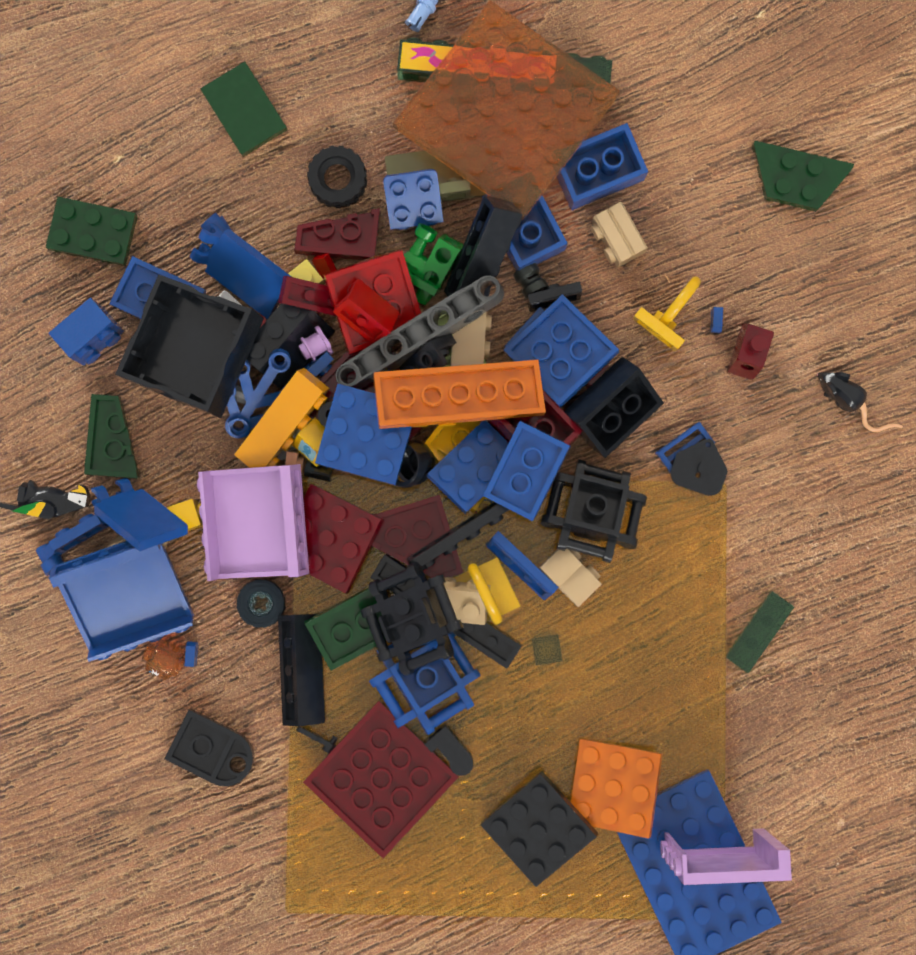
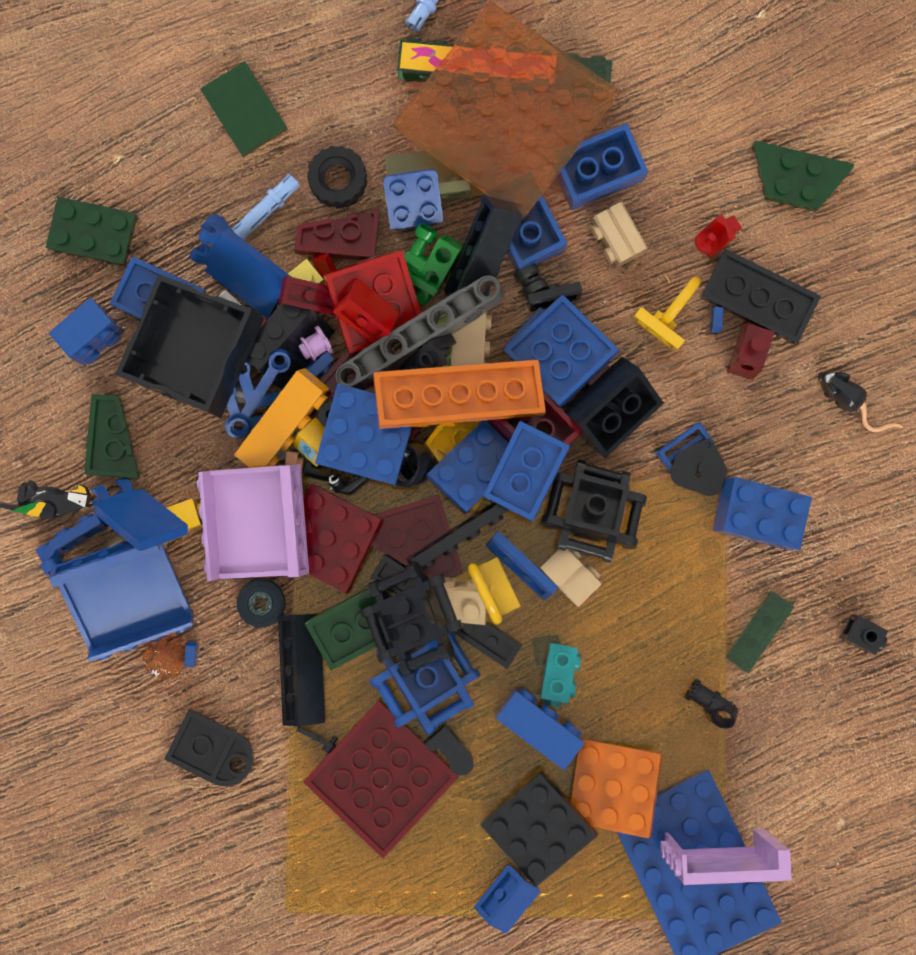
none -> light blue pin [231,173,300,240]
none -> black arm [328,474,370,495]
none -> blue panel [474,864,540,933]
none -> blue brick [495,687,584,770]
none -> teal brick [539,642,582,707]
none -> black connector [684,678,738,729]
none -> red hips [695,215,742,259]
none -> black plate [700,249,821,345]
none -> blue brick [713,477,812,551]
none -> black brick [840,614,888,655]

